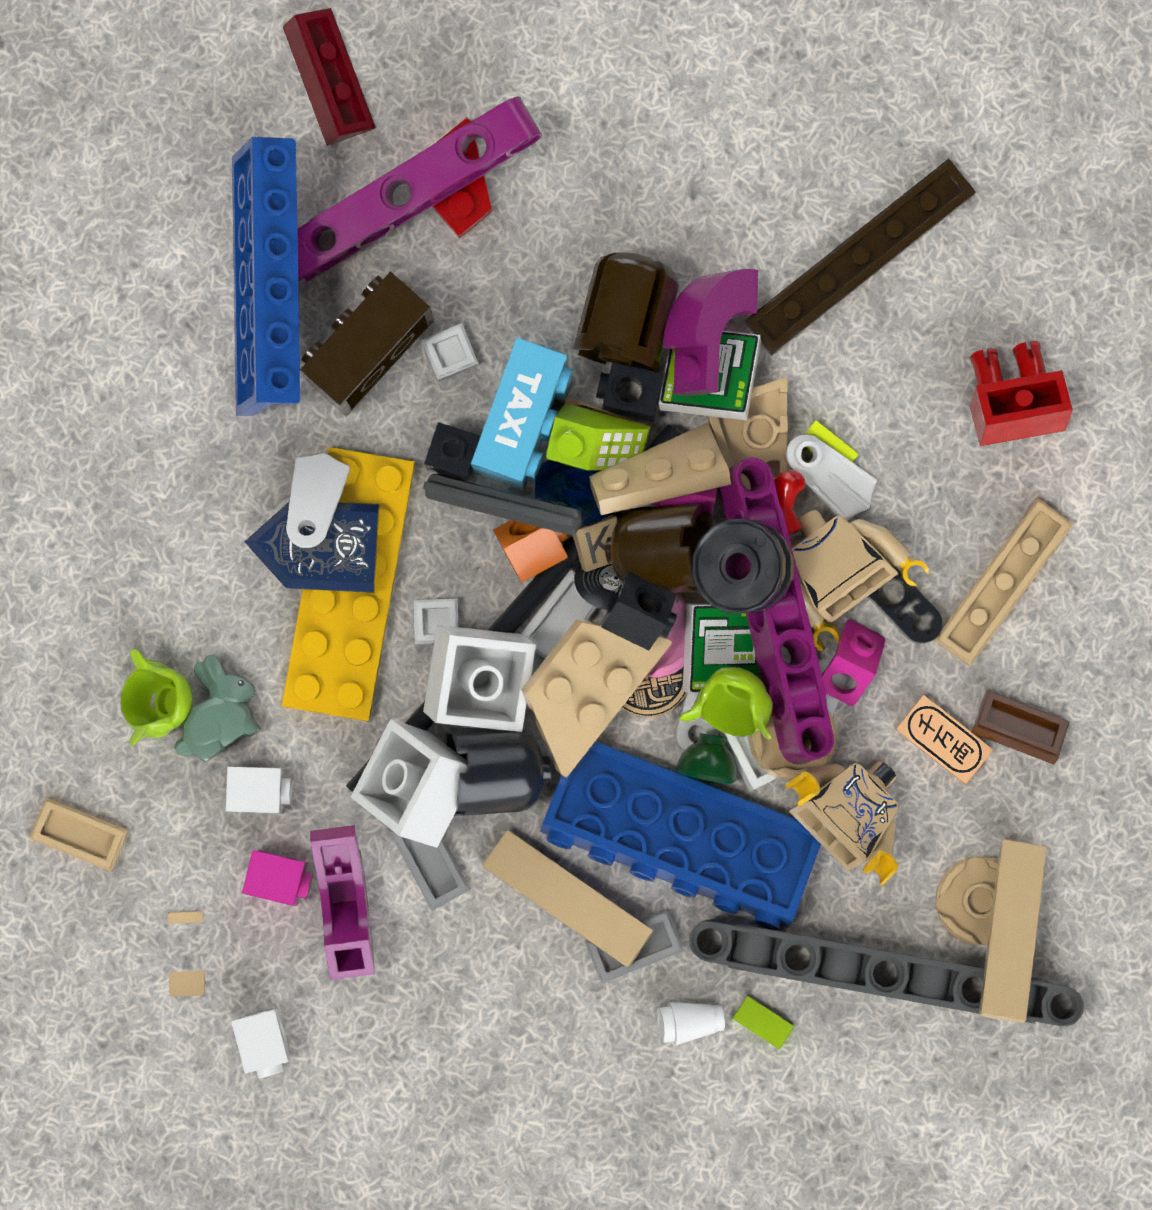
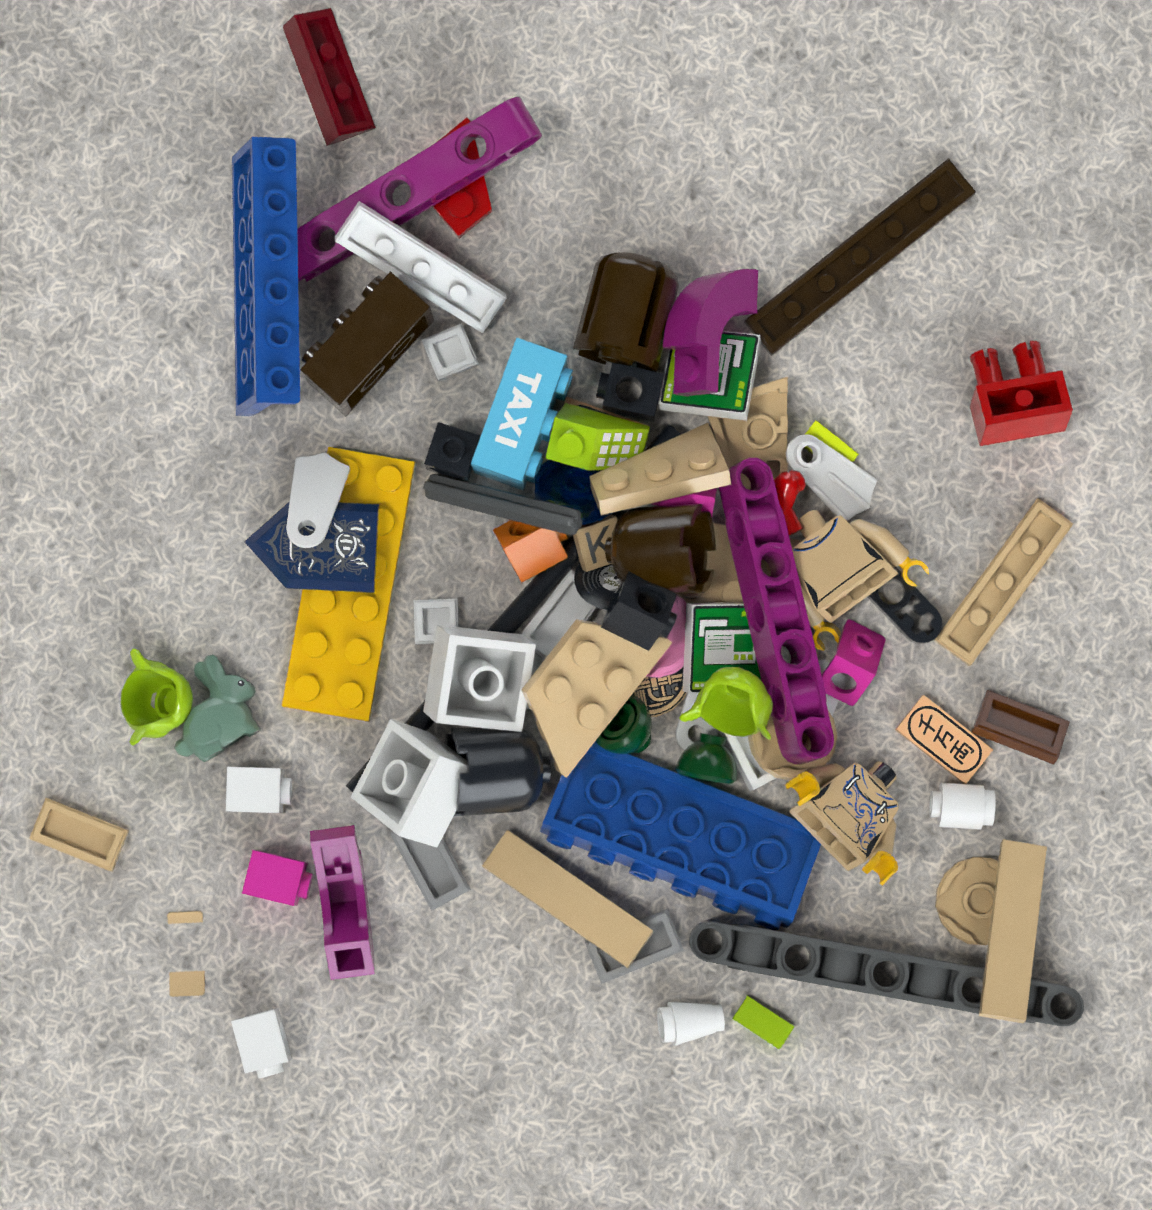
black wheel [692,519,794,613] -> none
none -> white tile [335,201,507,333]
none -> dark green brick [596,695,652,754]
none -> white brick [929,783,996,830]

